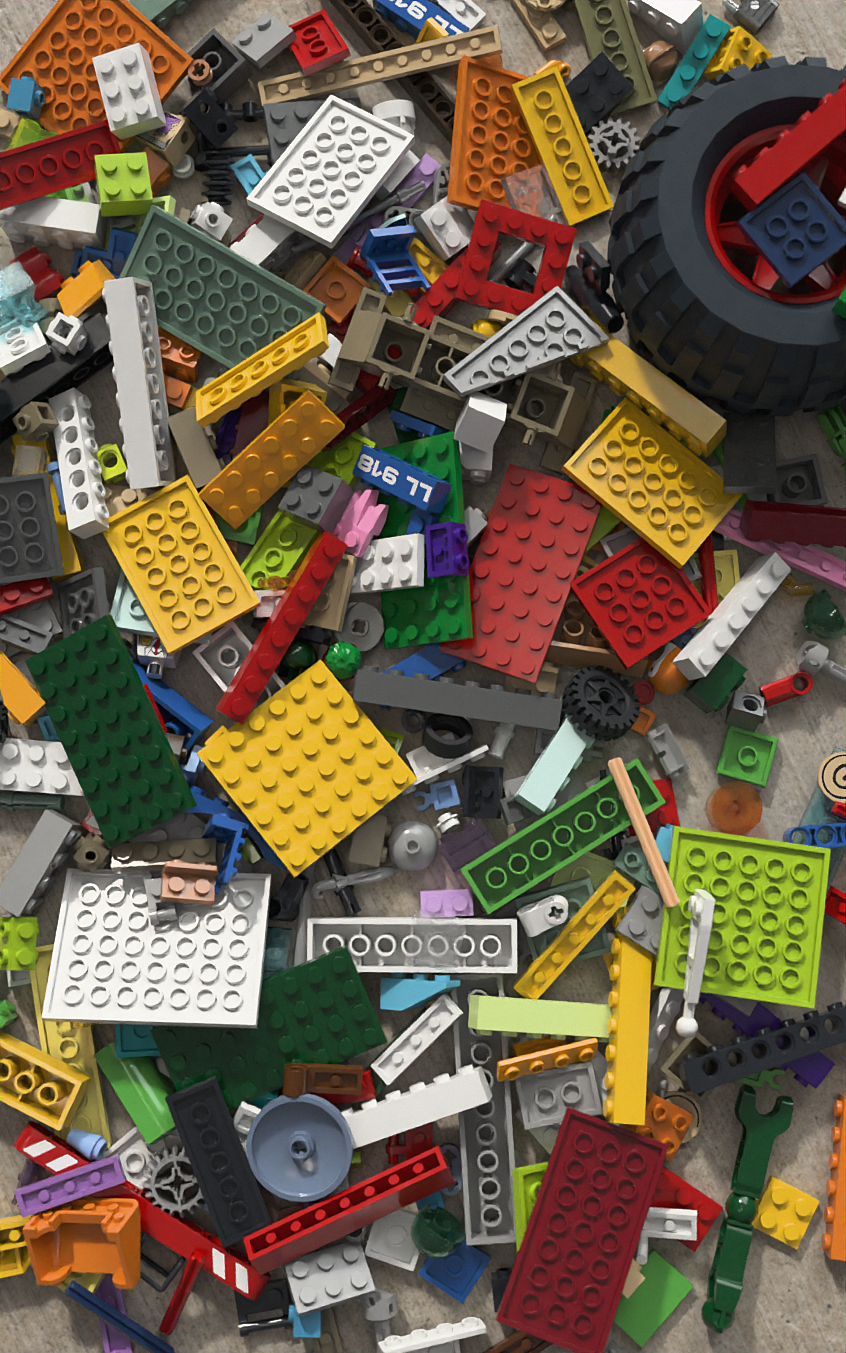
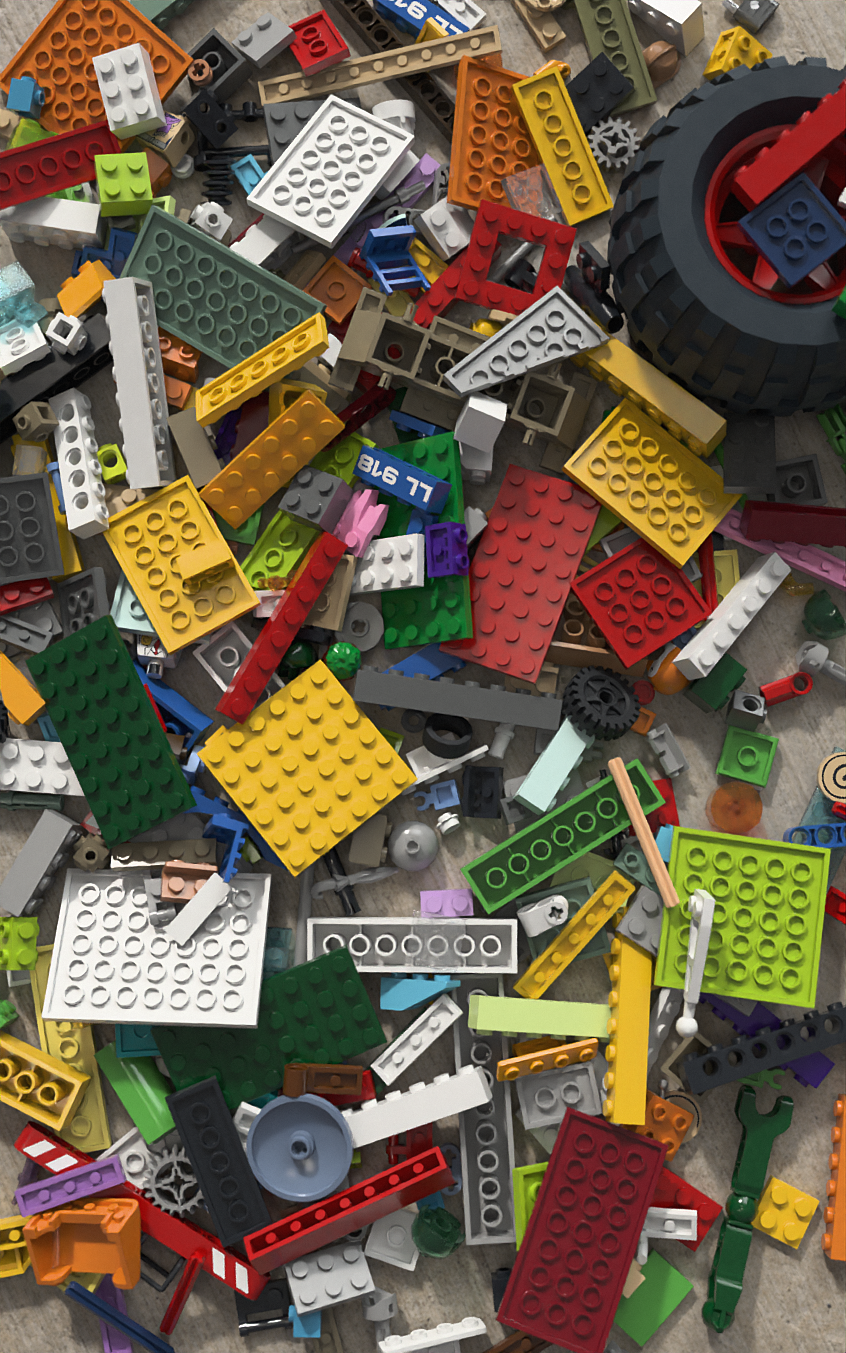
red brick [10,245,65,302] -> none
light blue cone [66,1128,108,1161] -> none
black piece [268,872,309,922] -> none
blue plate [418,1226,491,1304] -> none
clear purple brick [438,817,497,872] -> none
teal plate [657,14,731,110] -> none
none -> white sticker [165,872,232,946]
none -> yellow panel [176,538,236,587]

